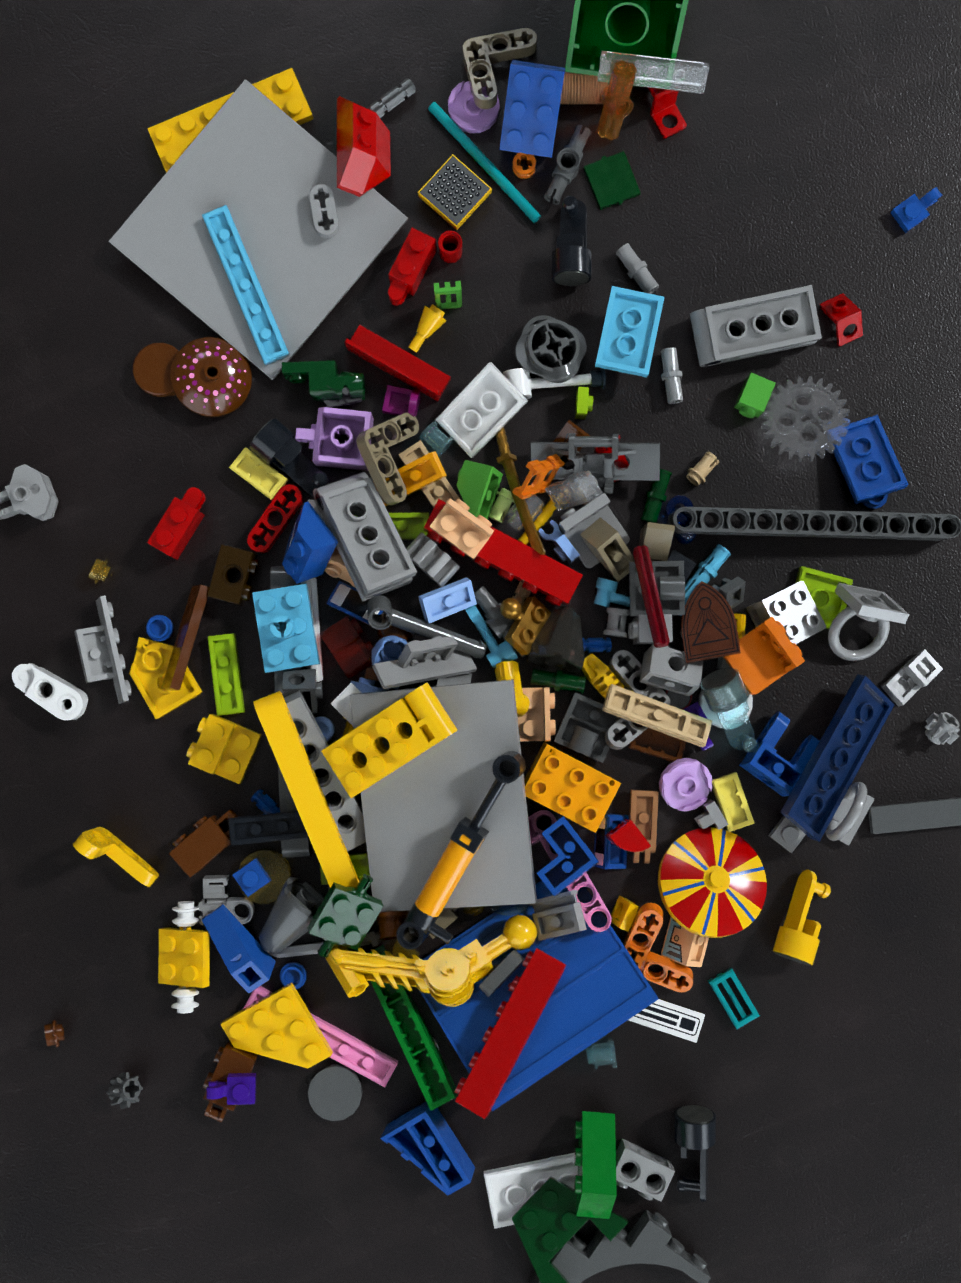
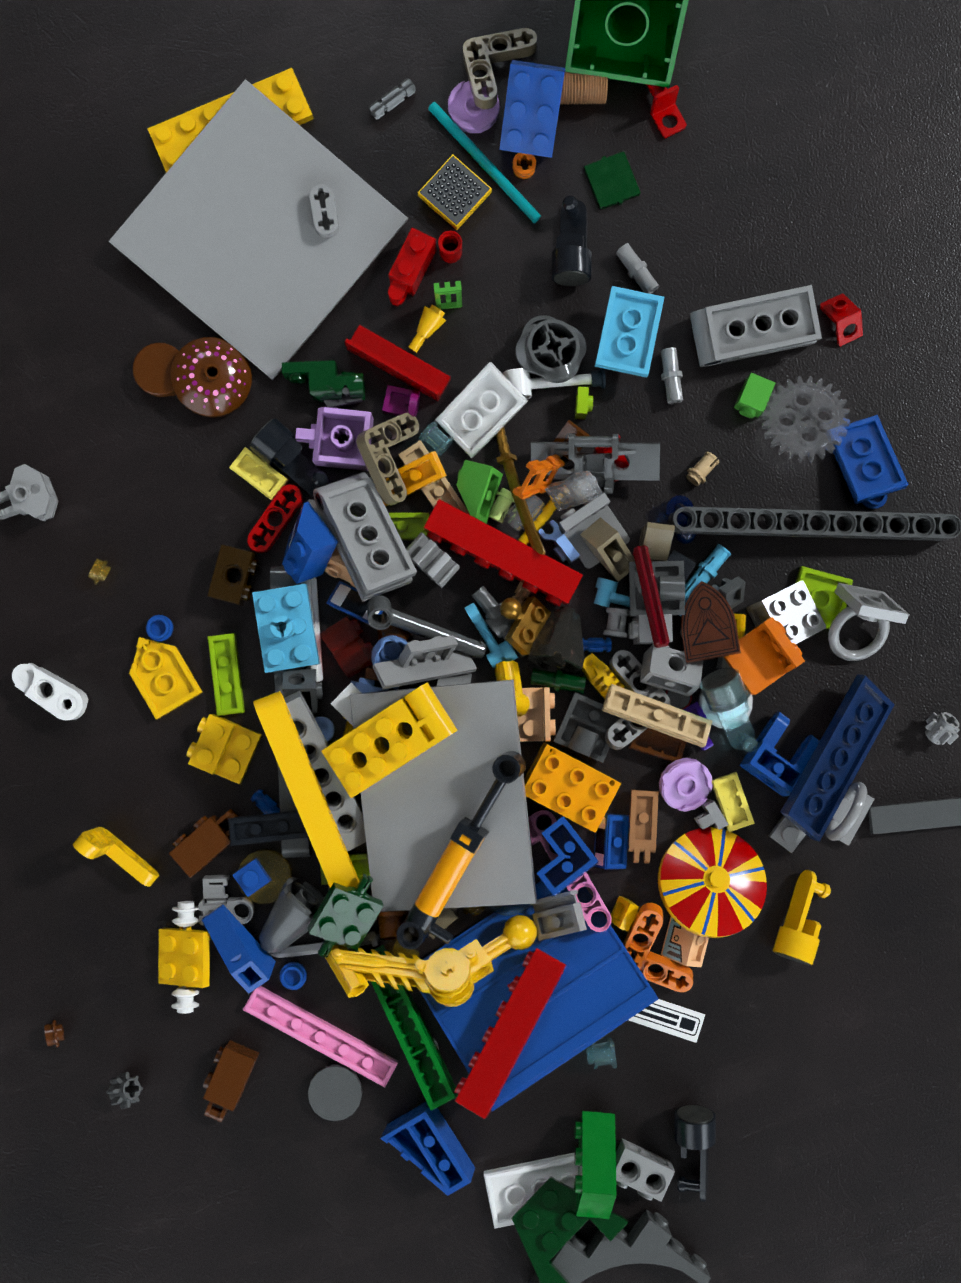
light grey bracket [74,596,131,704] -> none
red brick [147,487,206,560] -> none
reddish brown tile [162,584,210,691] -> none
medium azure tile [202,205,290,365] -> none
dark purple plate [207,1073,256,1105] -> none
yellow plate [220,982,333,1069] -> none
red wedge [337,96,391,197] -> none
light blue tile [418,577,477,623] -> none
light nougat bracket [430,498,494,560] -> none
dark grey beam [479,949,525,997] -> none
dark grey pin [544,124,591,205] -> none
clear orange piece [597,60,637,141] -> none
clear tile [598,51,709,94] -> none
red brick [605,819,651,852] -> none
dark green pin [640,469,672,523] -> none
teal tile [708,967,760,1029] -> none
light grey slope [881,649,943,707] -> none
blue plate [890,187,942,234] -> none

